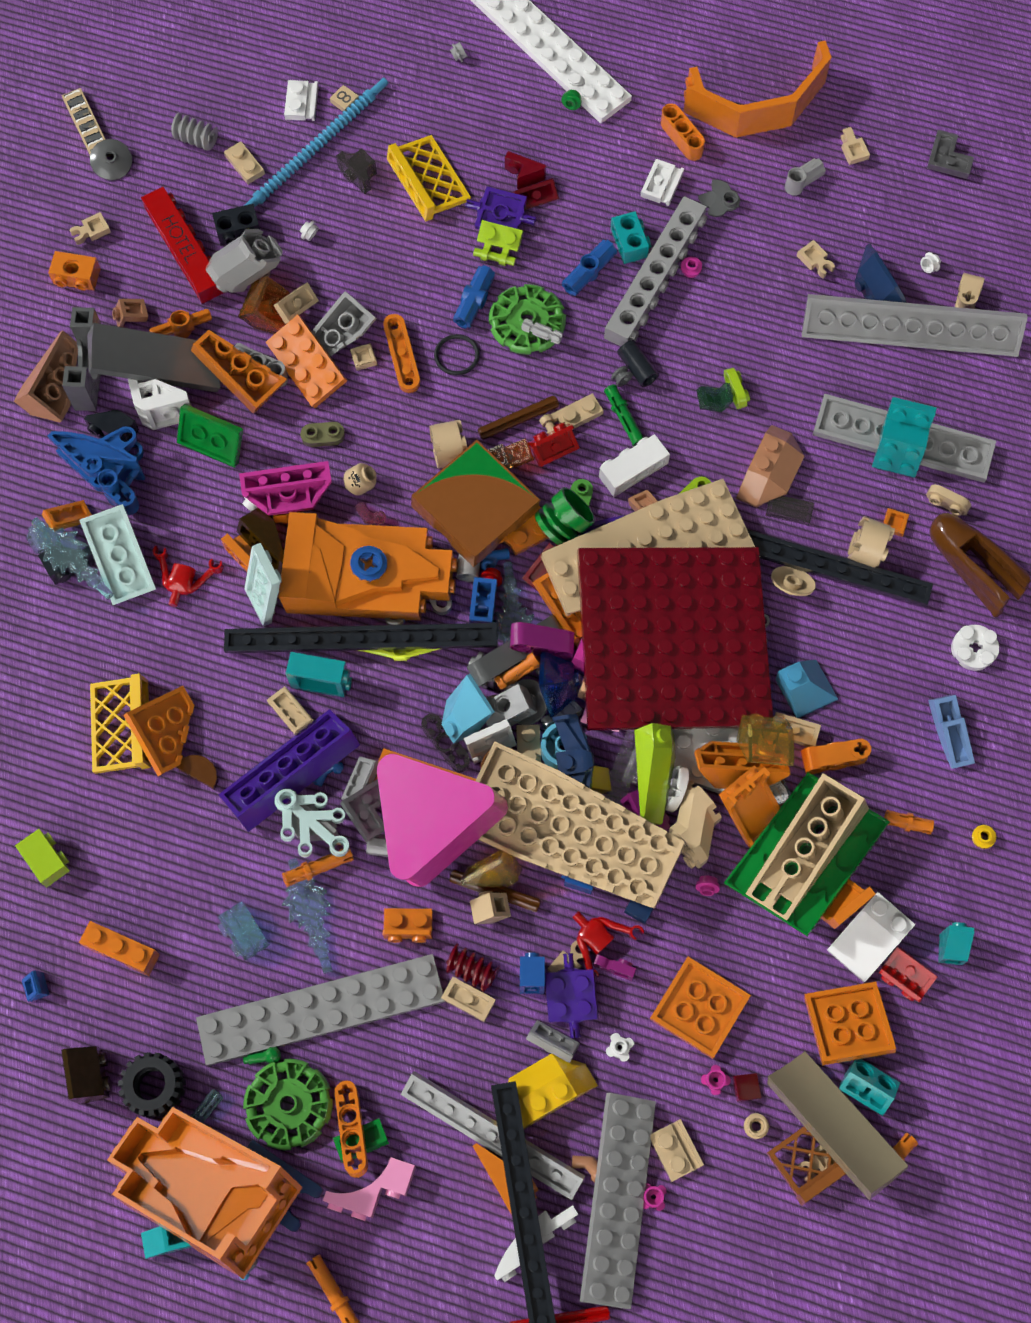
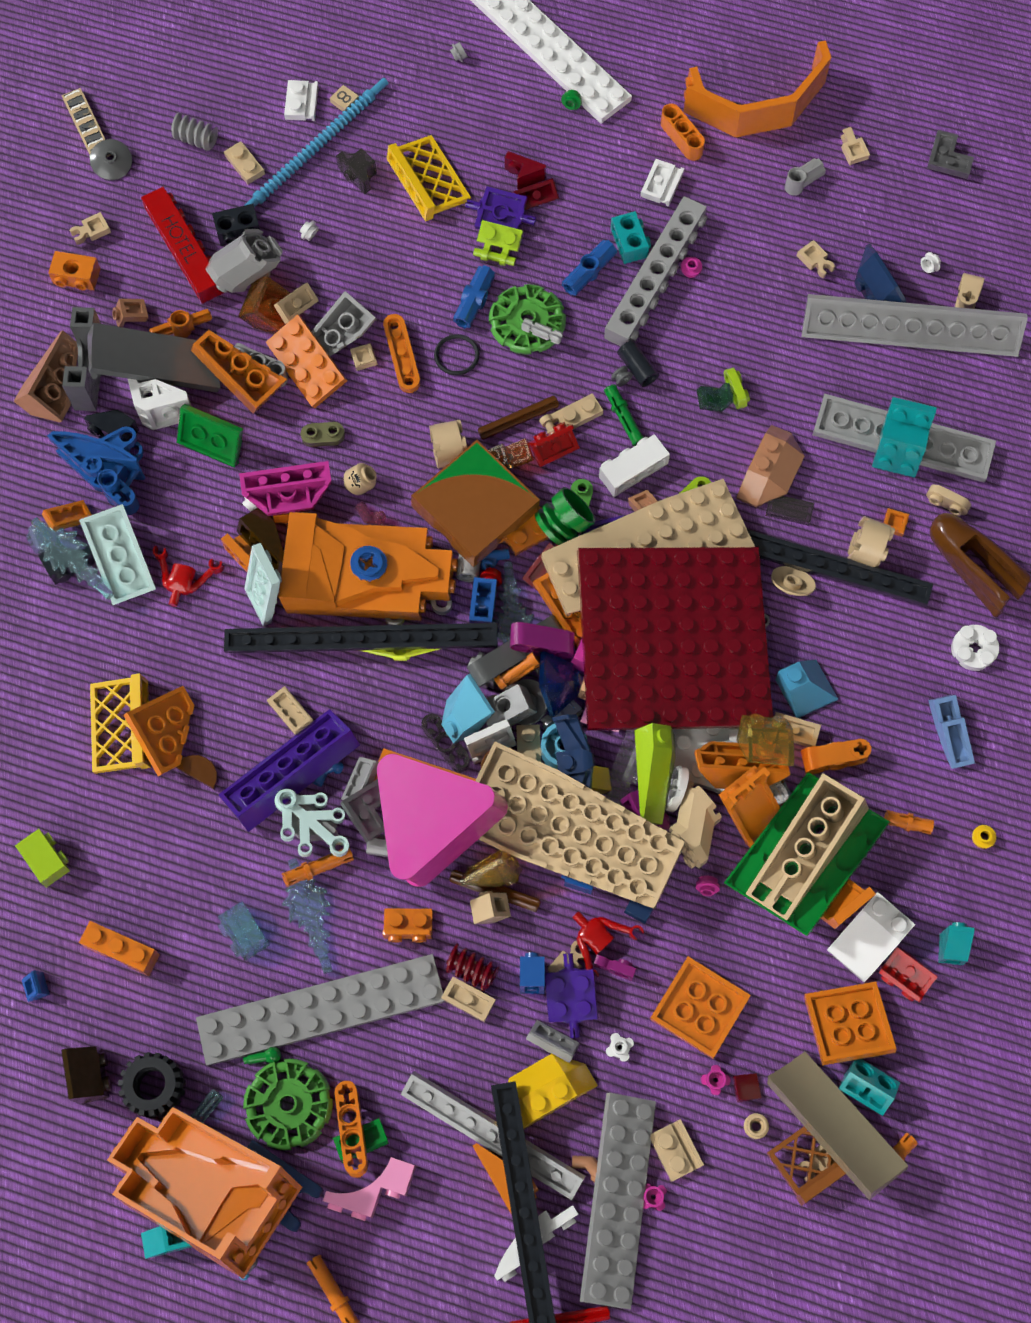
teal window [285,652,352,698] -> none
dark grey plate [698,179,740,217] -> none

